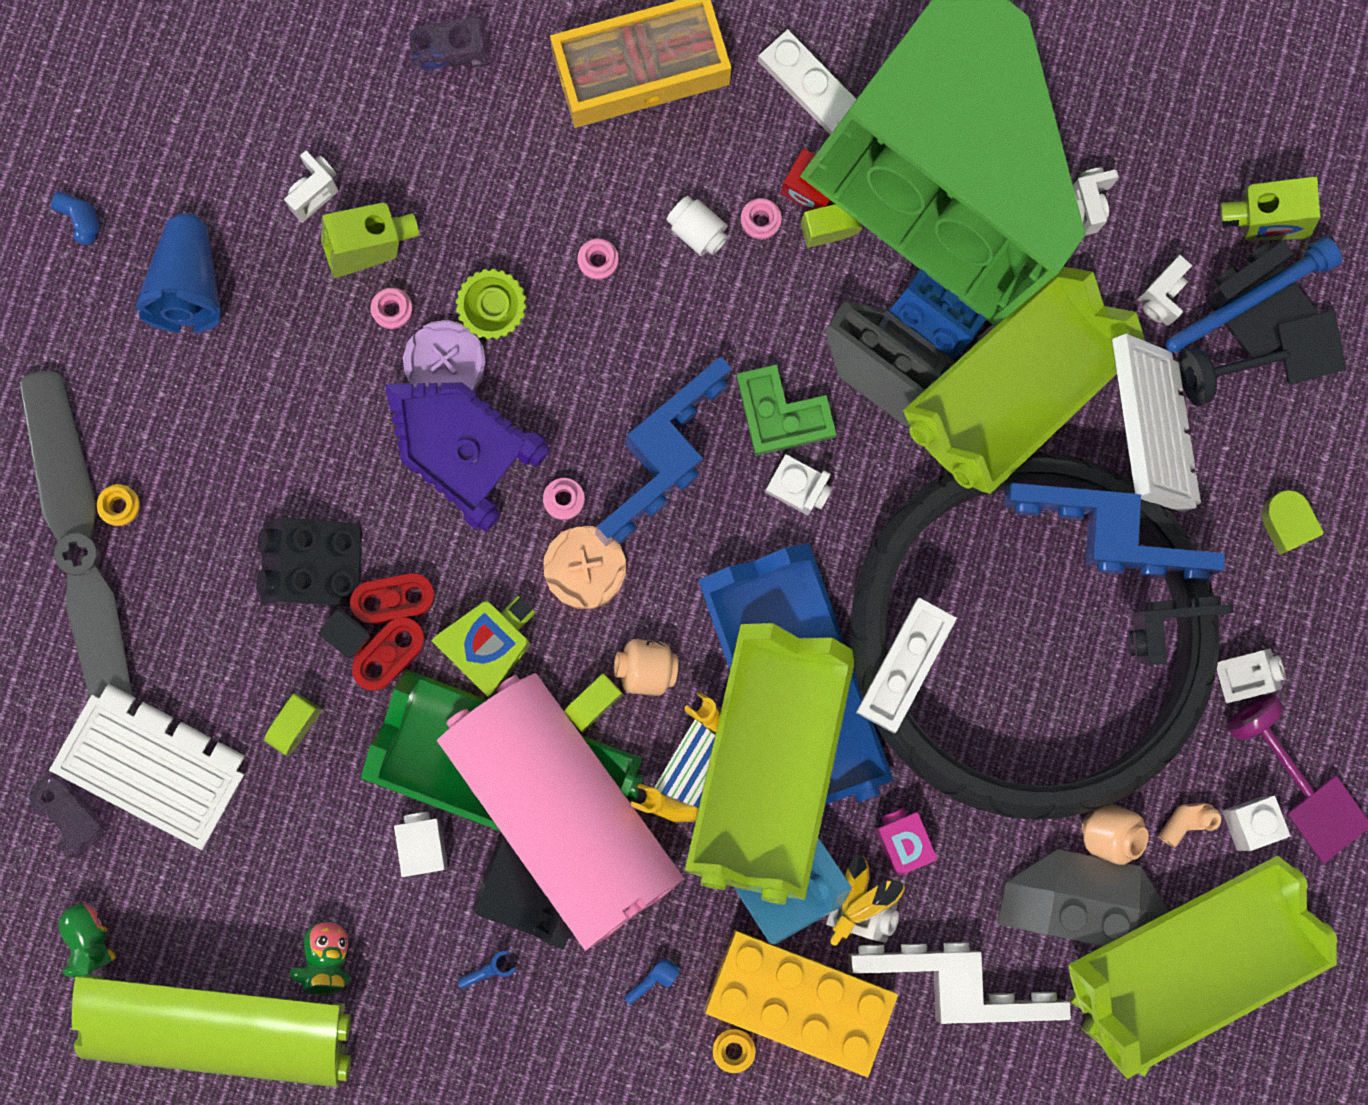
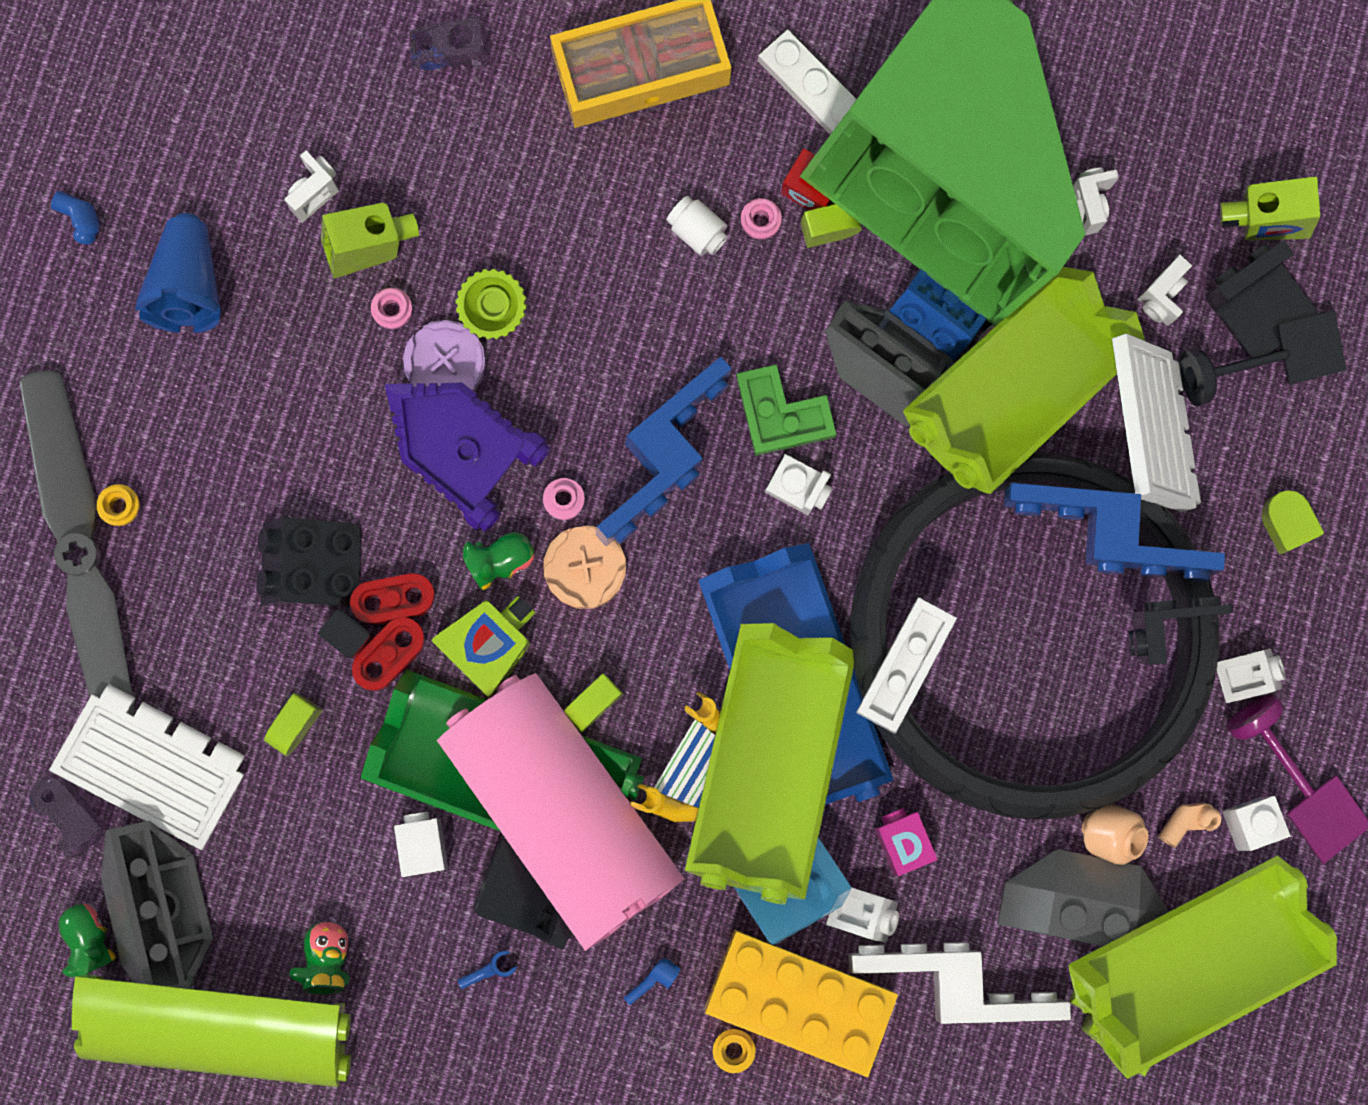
bright pink plate [578,238,619,280] -> none
light nougat head [614,639,678,696] -> none
yellow piece [830,855,905,946] -> none
blue piece [1166,236,1342,353] -> none
none -> dark grey wedge [101,820,213,989]
none -> green animal [462,532,535,591]

